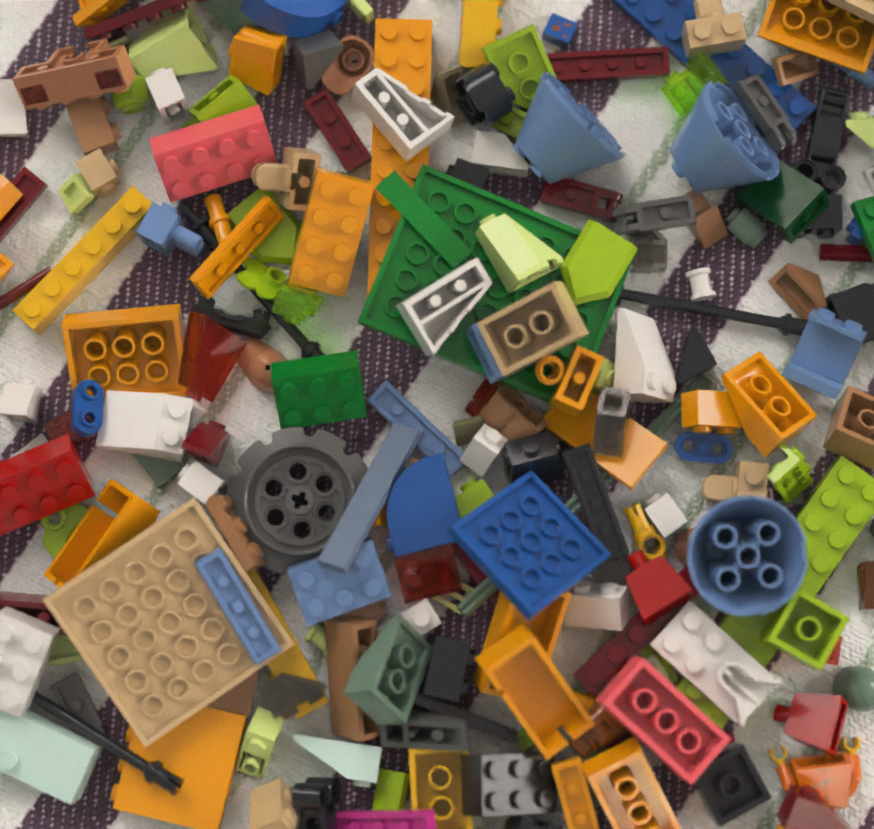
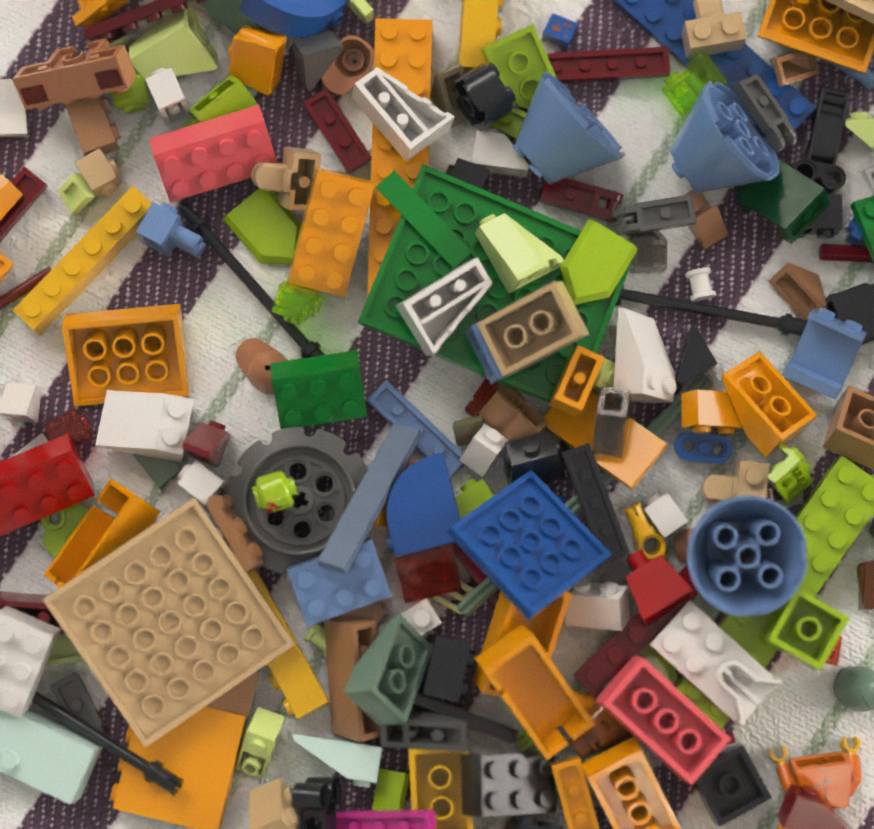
blue plate [71,379,104,437] -> none
clear red slope [178,310,247,403] -> none
light orange tile [189,195,284,299] -> none
black piece [191,295,271,339] -> none
medium blue tile [194,547,281,665] -> none
light orange pin [204,194,232,246] -> none
lime plate [235,257,287,300] -> none
clear smoke slope [257,673,328,721] -> none
light orange cone [535,356,565,385] -> none
sand green brick [725,207,769,248] -> none
torso [773,693,849,757] -> none
none -> lime head [252,471,298,514]

